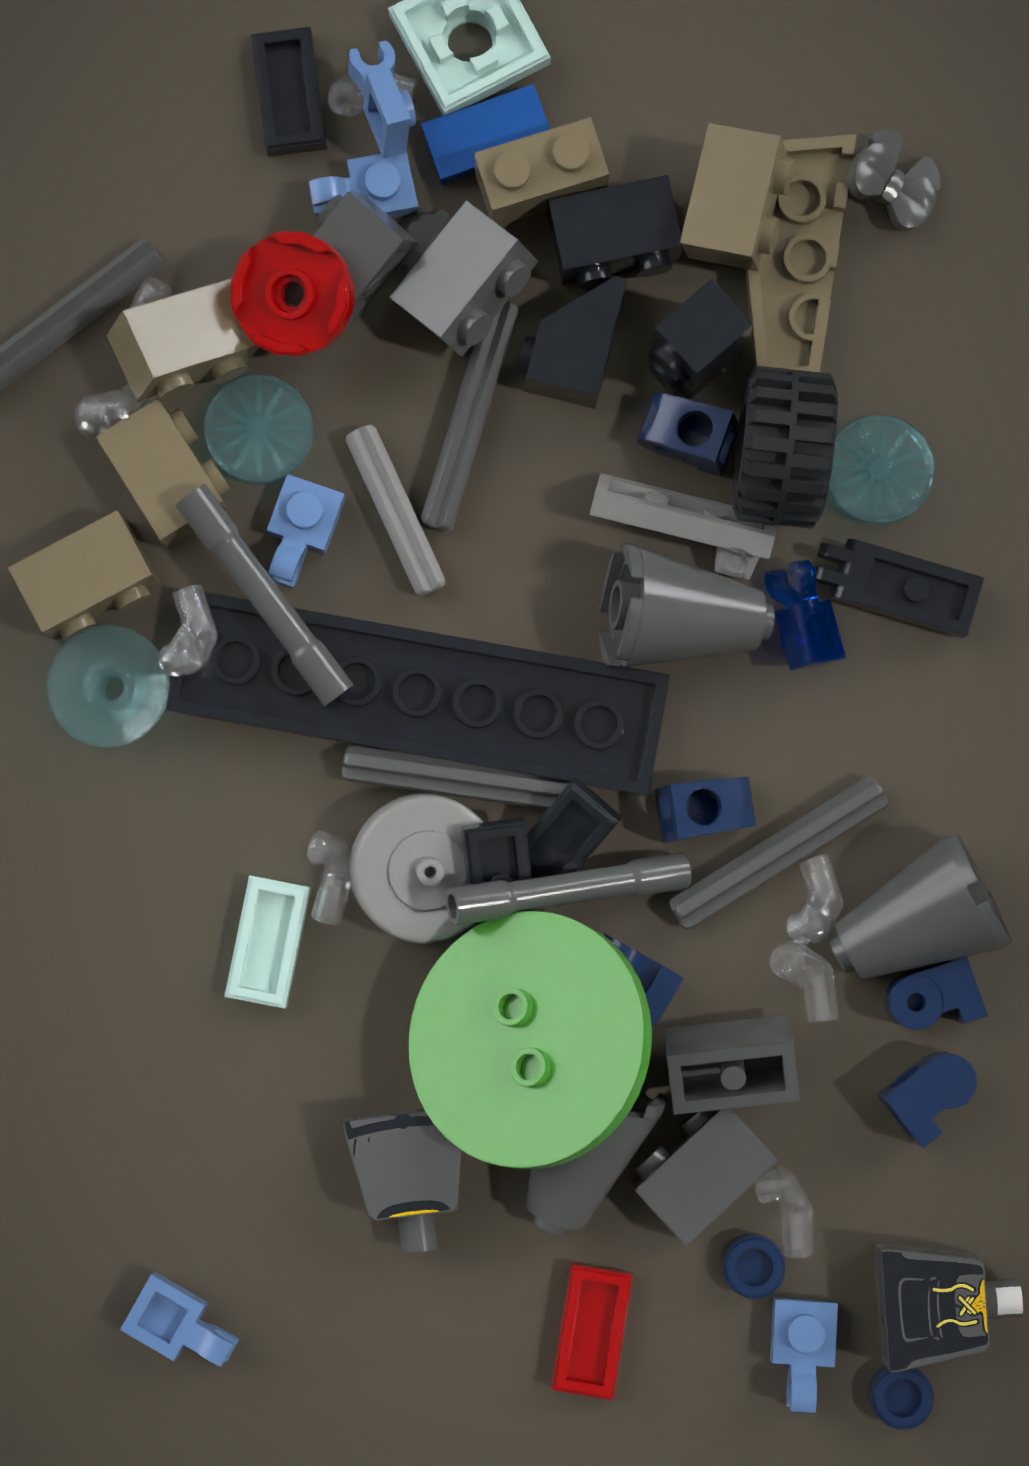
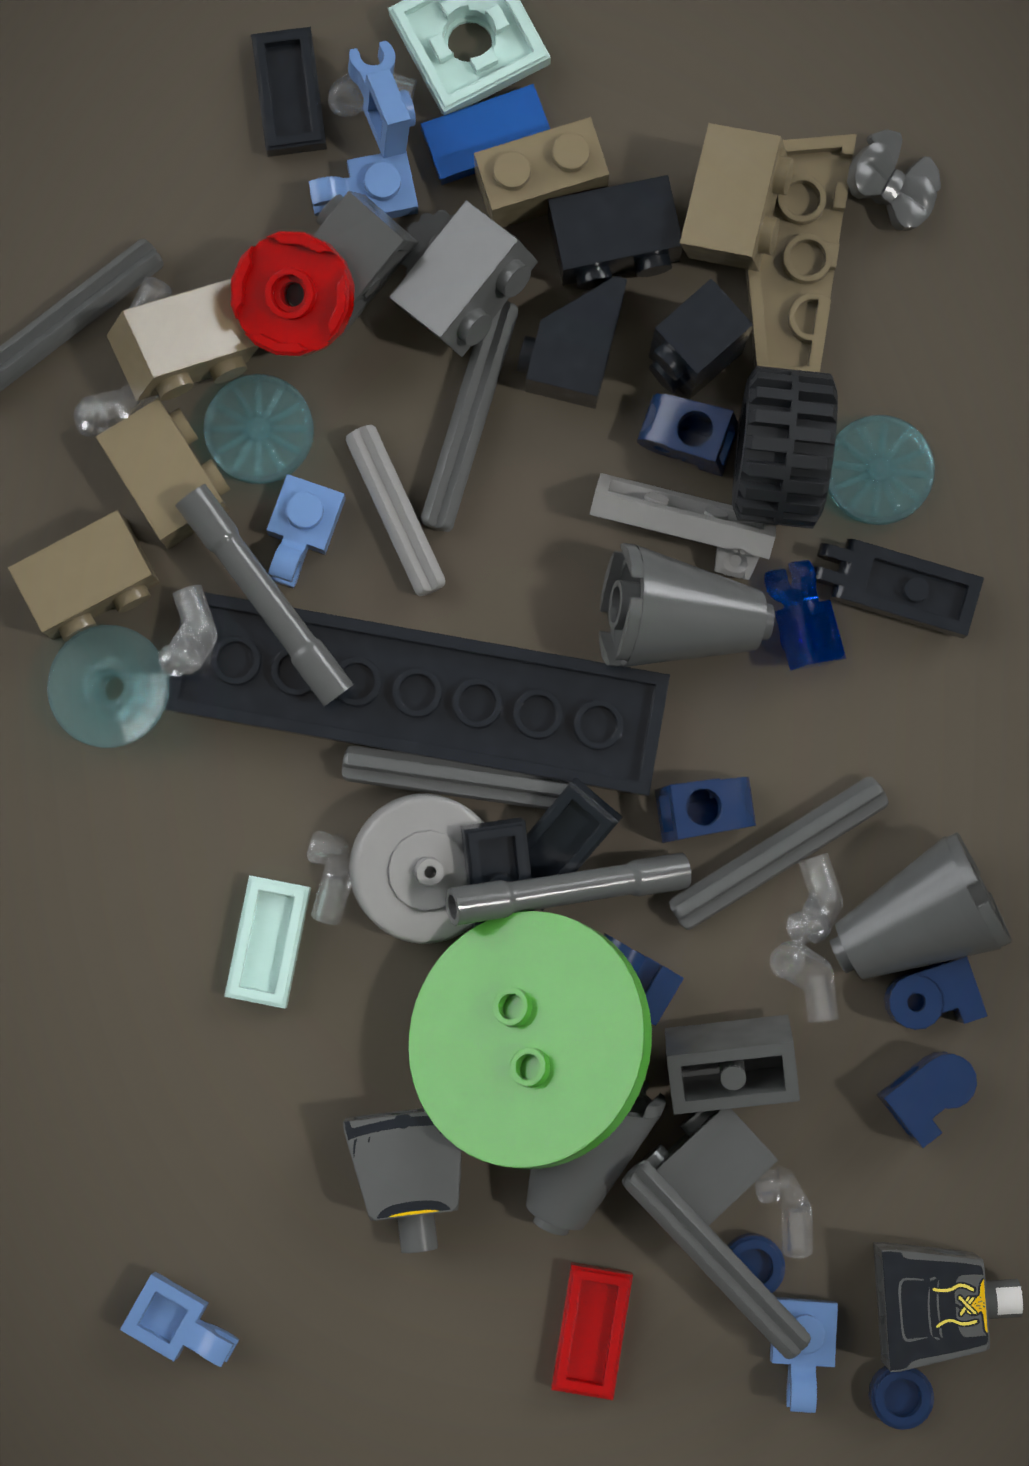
none -> dark grey axle [622,1160,811,1359]

